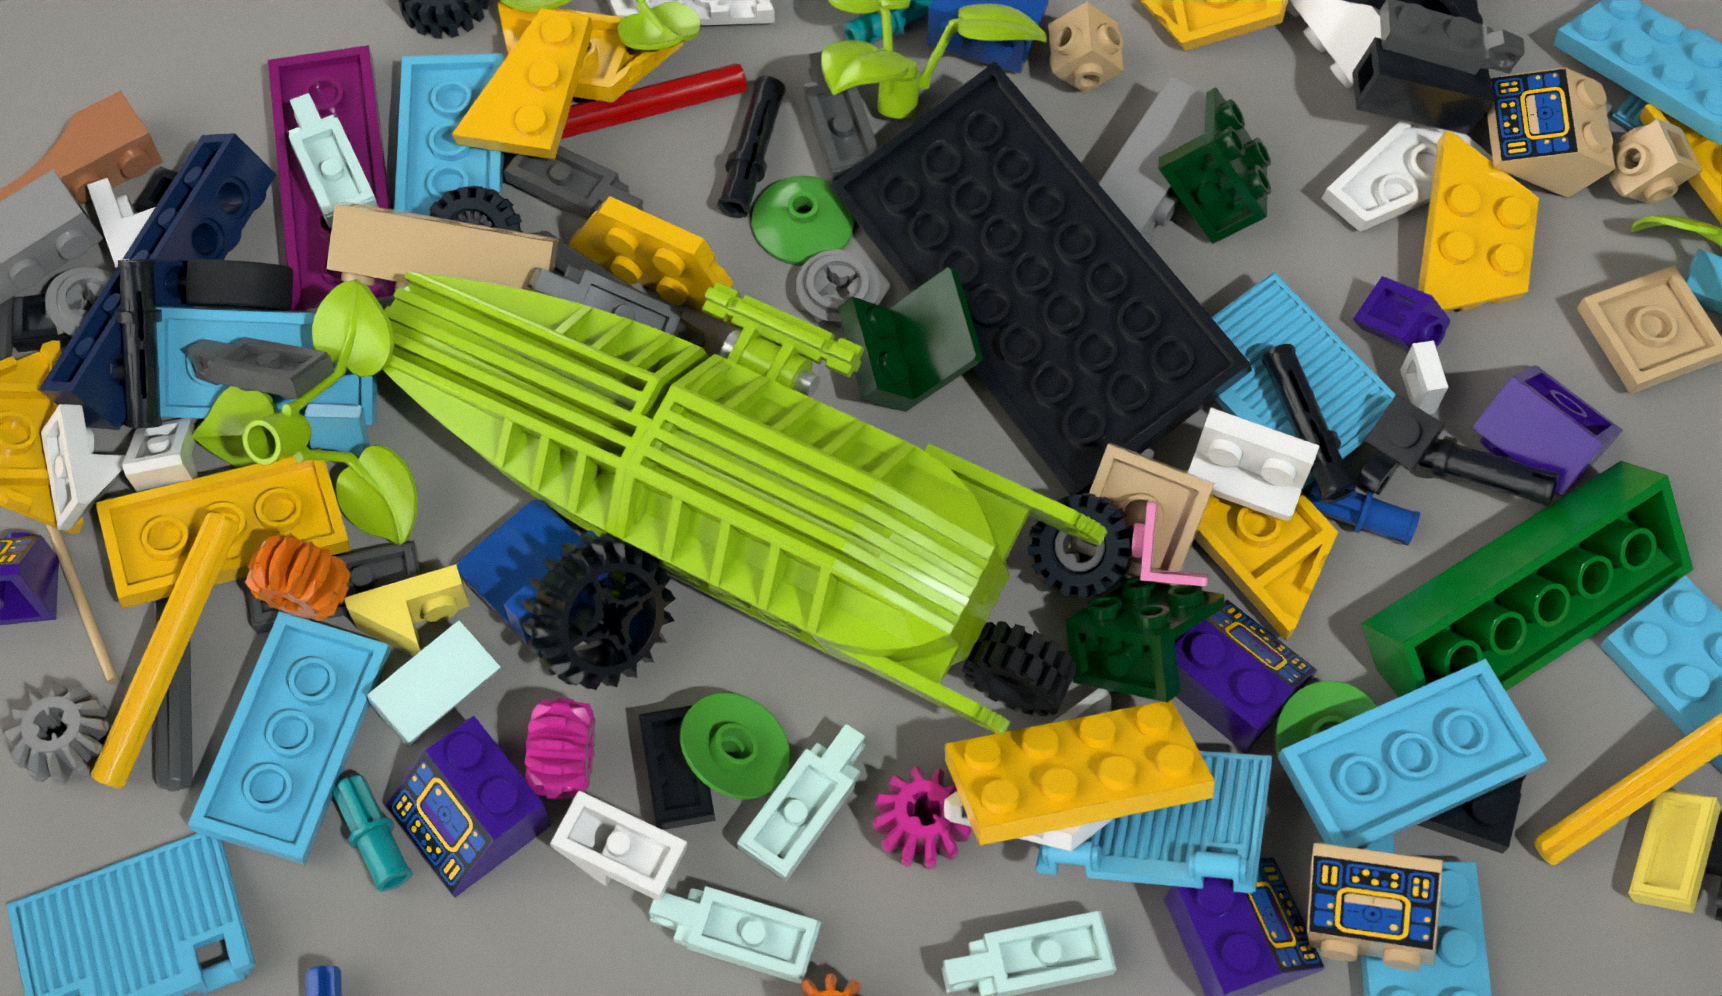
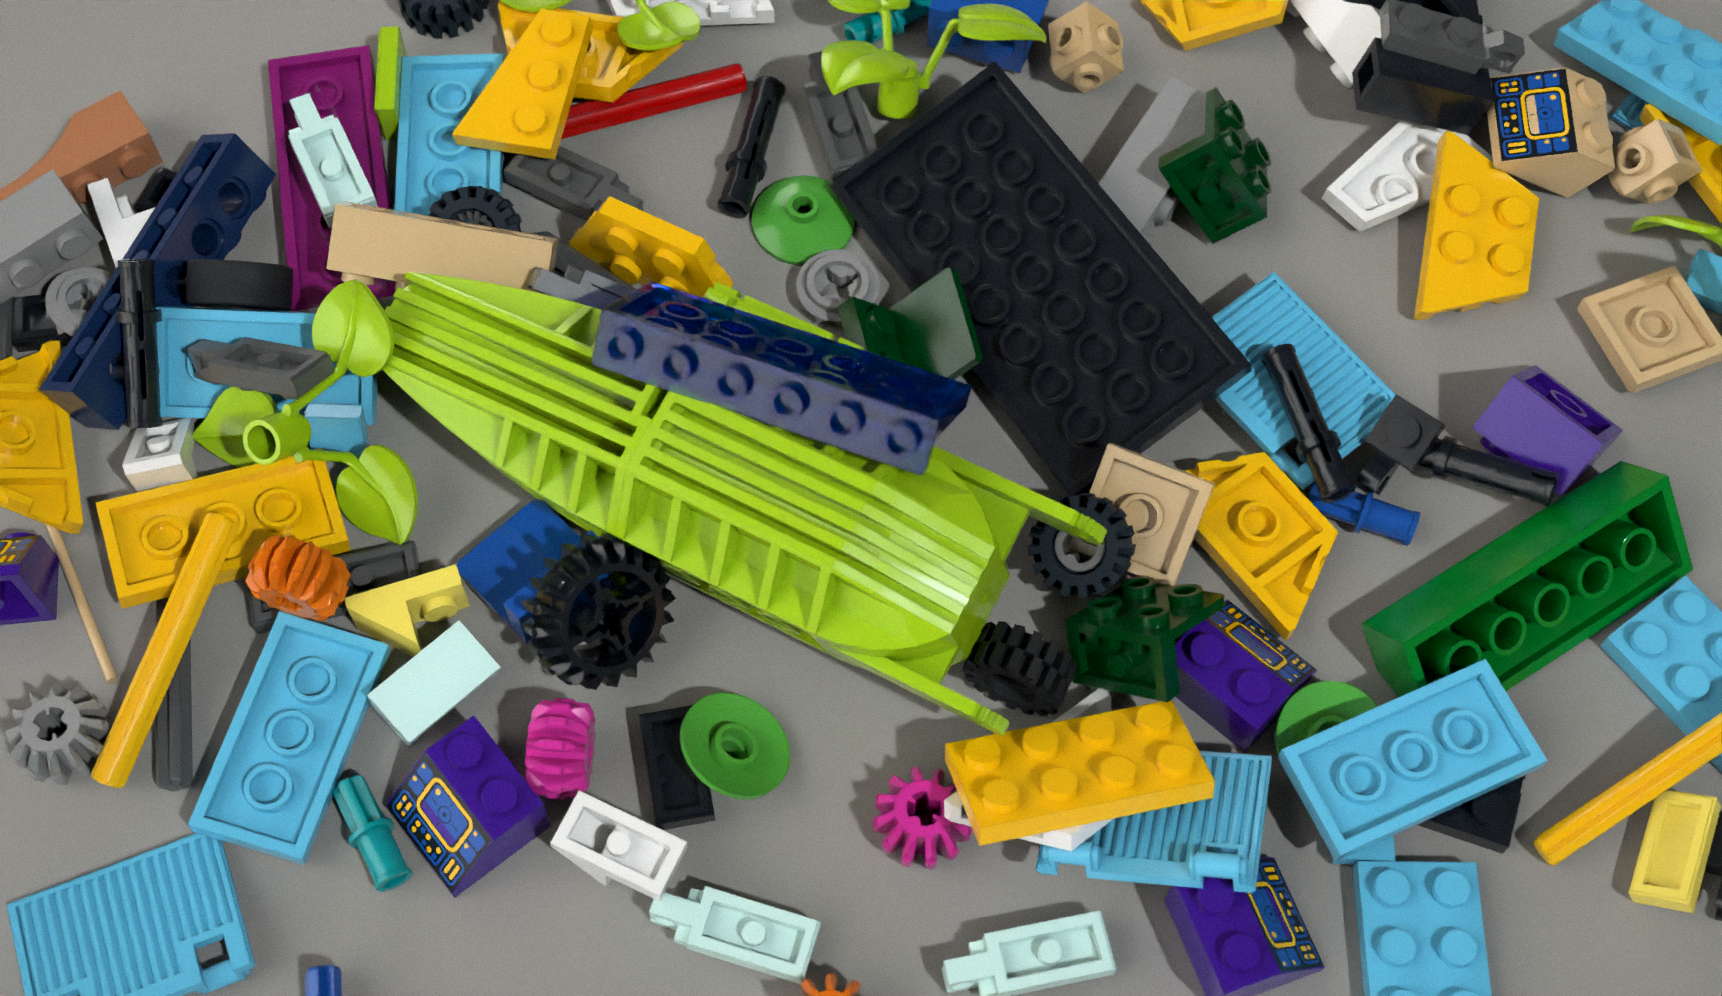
white slope [41,404,126,530] -> none
light aqua hinge [737,724,866,882] -> none
bright pink bracket [1132,501,1209,586] -> none
white bracket [1188,408,1319,521] -> none
slope [1307,843,1443,971] -> none
dark purple bracket [1353,276,1450,353] -> none
white tile [1400,341,1449,414] -> none
none -> lime tile [374,26,407,140]
none -> clear blue bracket [592,281,972,475]

